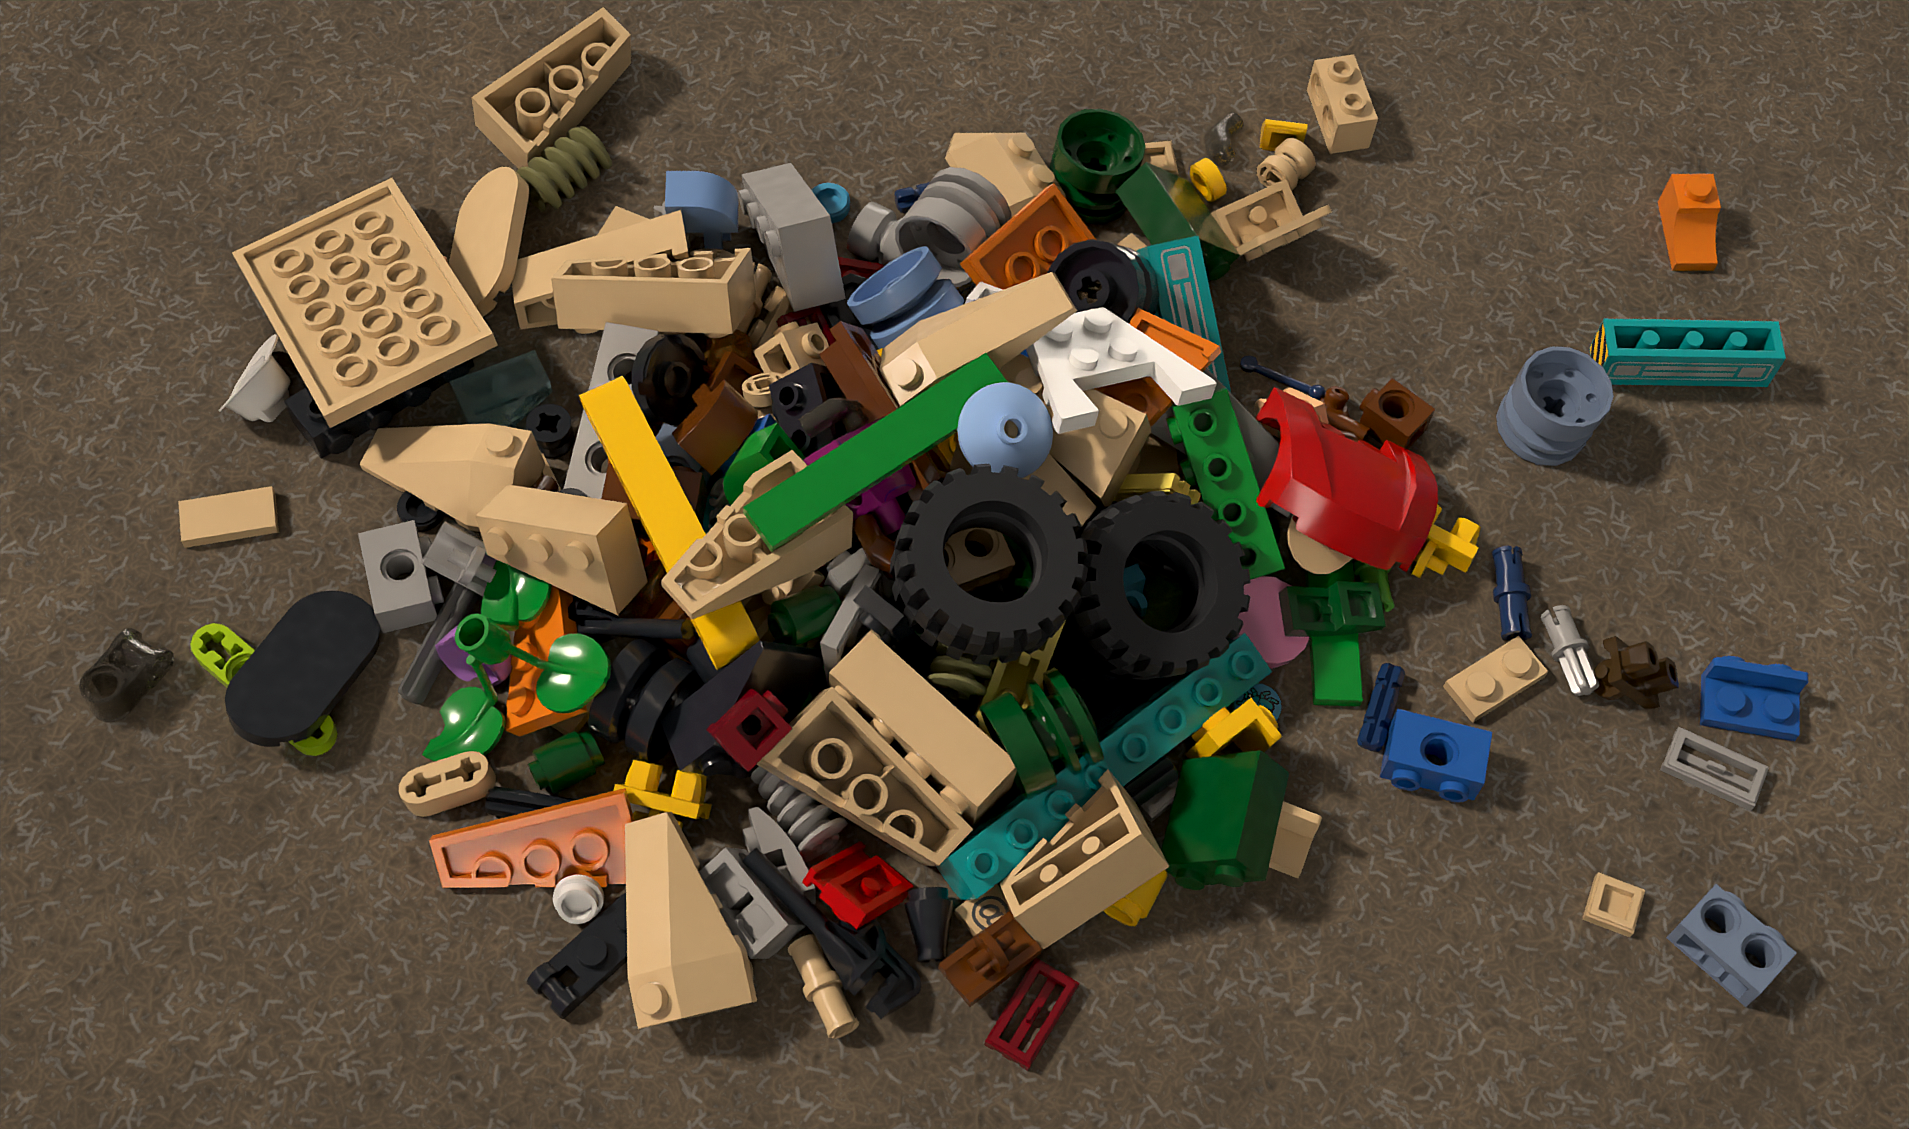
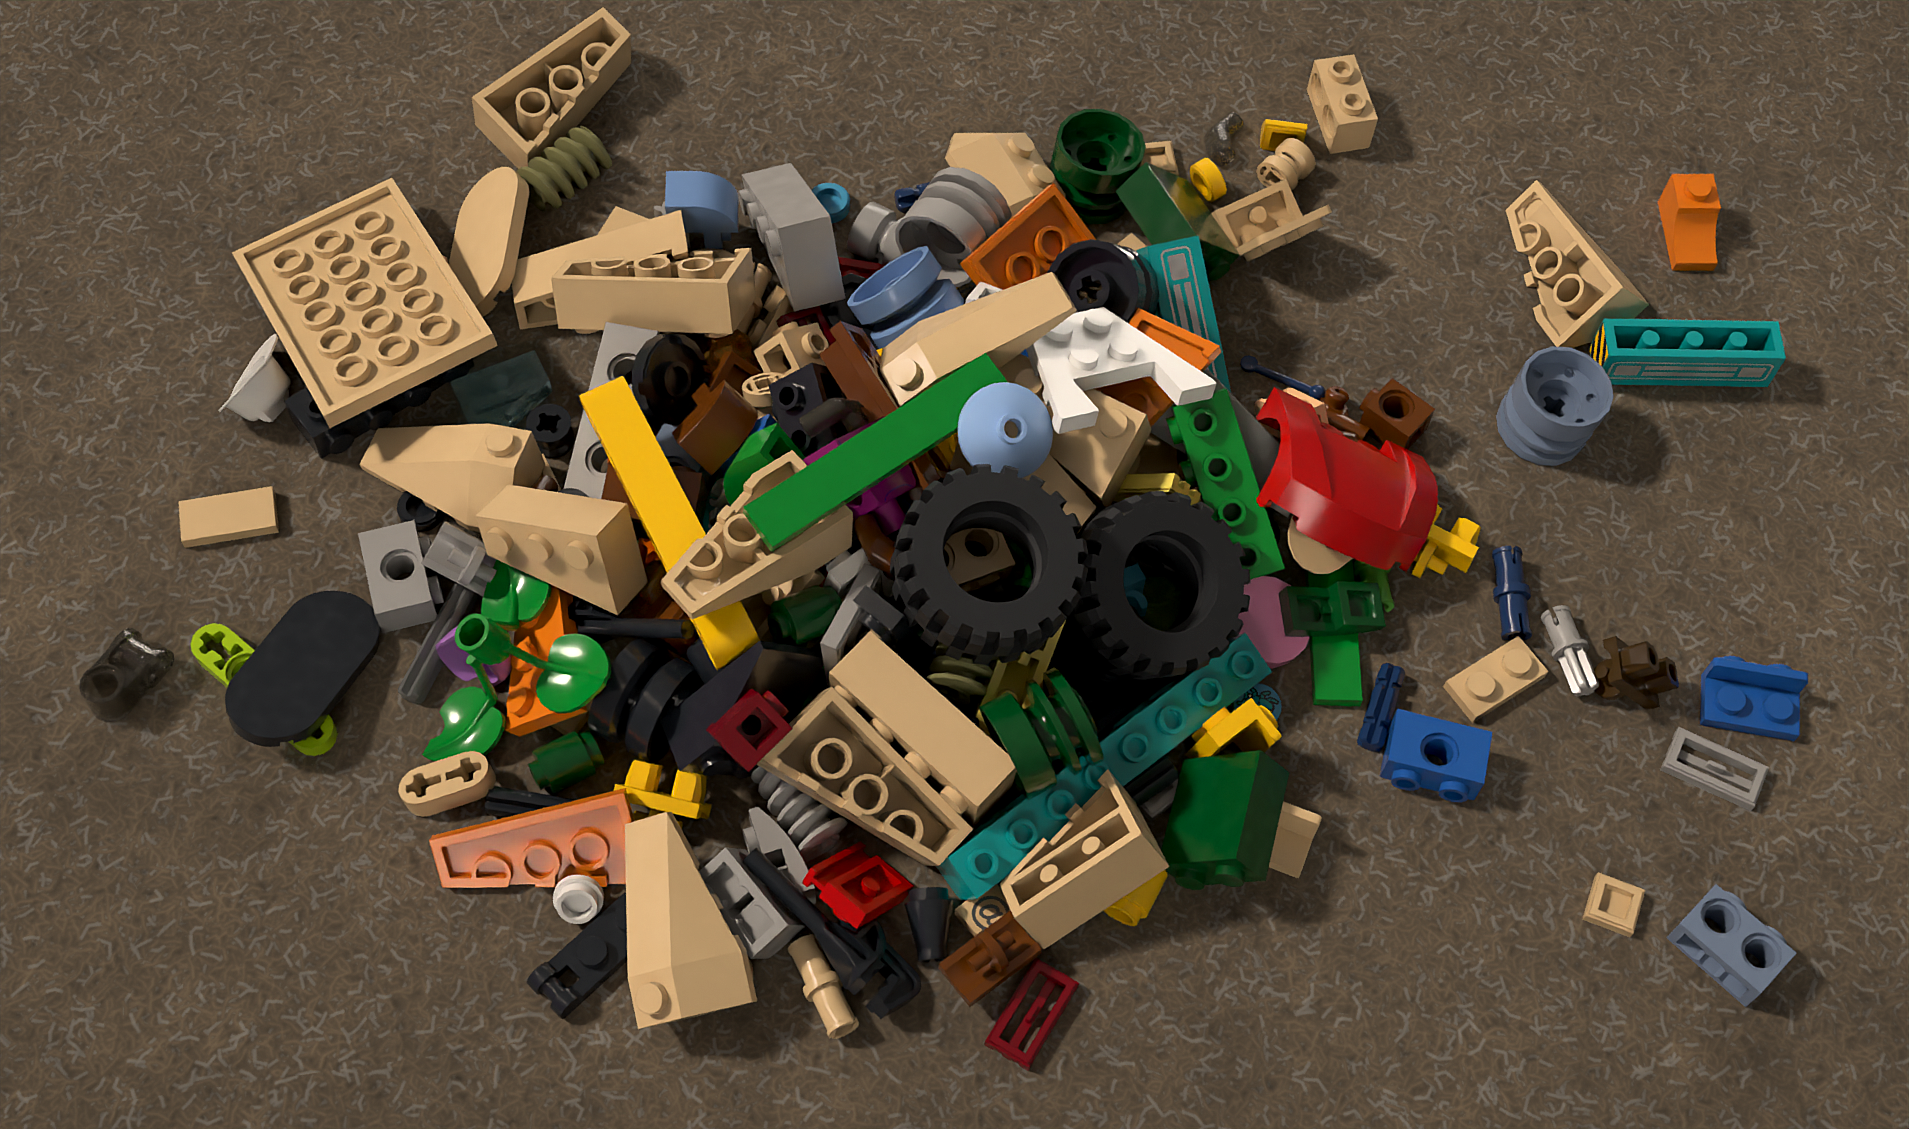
none -> tan wedge [1506,180,1649,348]

